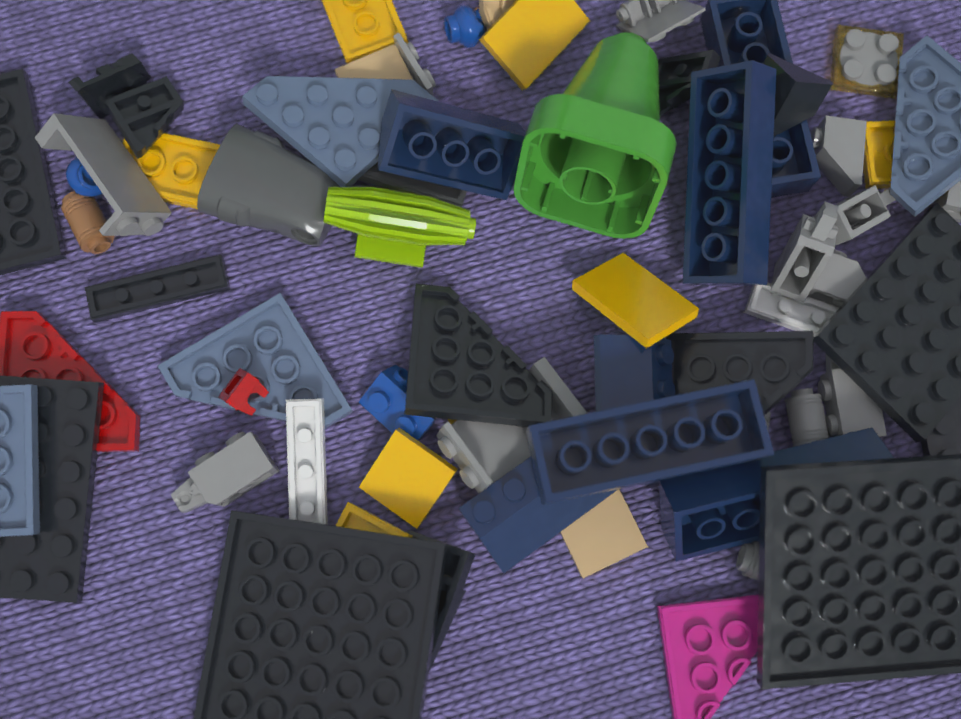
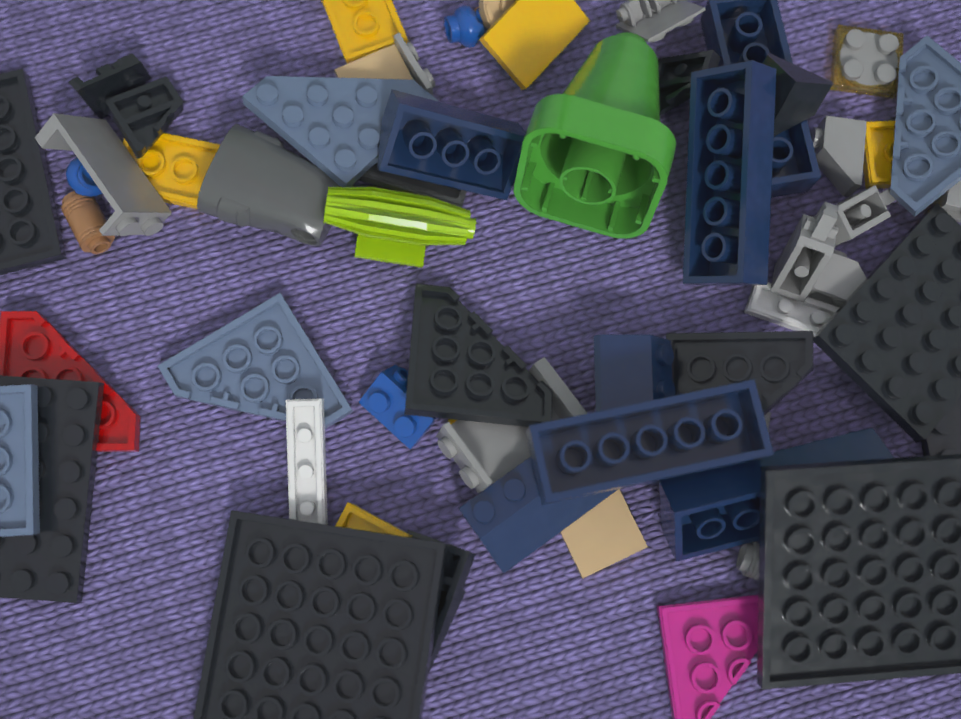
black tile [85,254,231,323] -> none
light grey hinge [171,431,280,513] -> none
red tile [218,368,269,416] -> none
yellow tile [359,427,458,529] -> none
yellow tile [572,253,699,349] -> none
light grey head [785,388,829,447] -> none
light grey hinge [818,355,887,438] -> none

